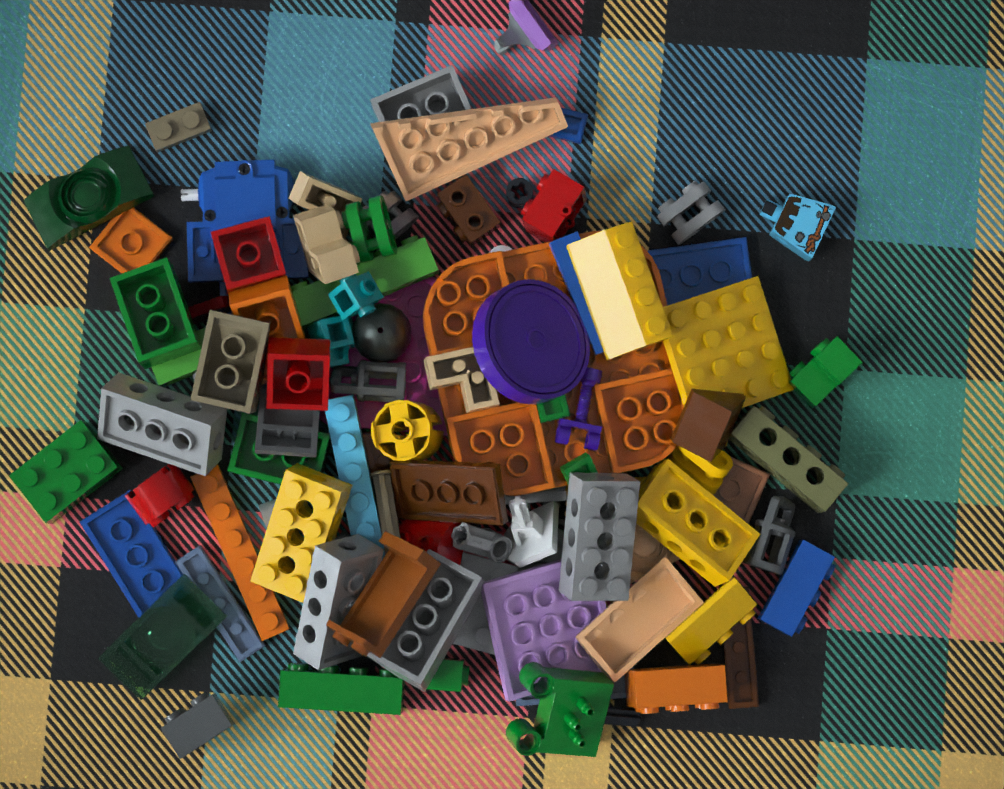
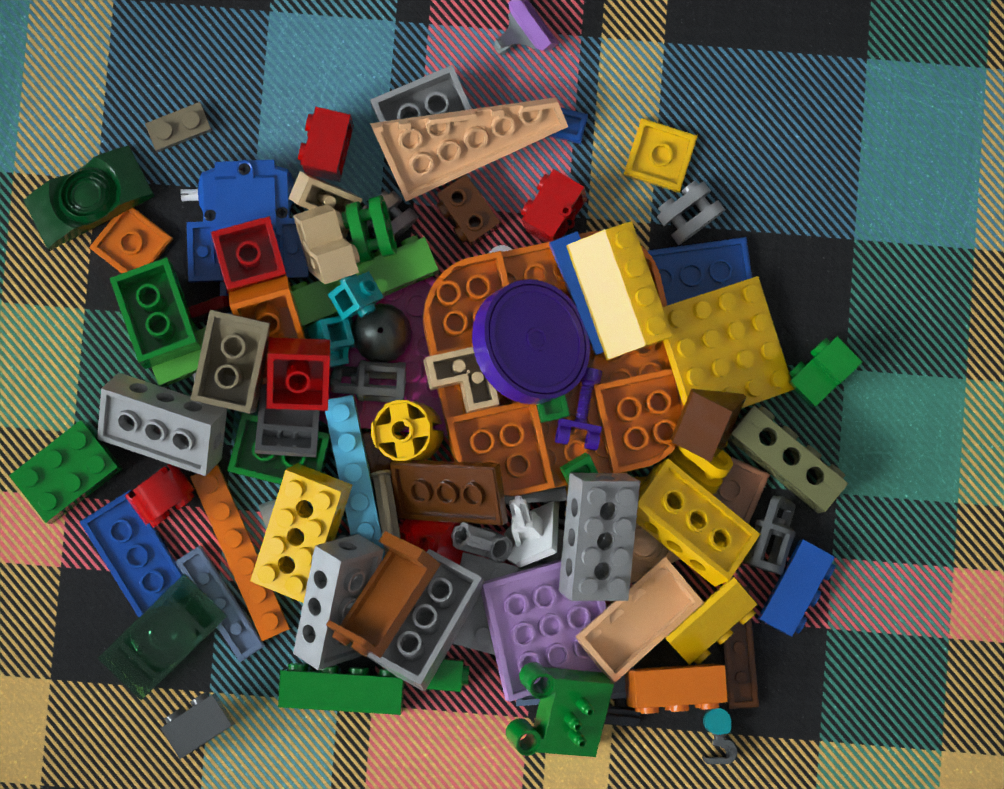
black bush [506,178,533,209] -> none
torso [759,194,836,262] -> none
none -> red brick [298,106,354,182]
none -> yellow tile [623,118,698,193]
none -> leg [702,708,738,764]

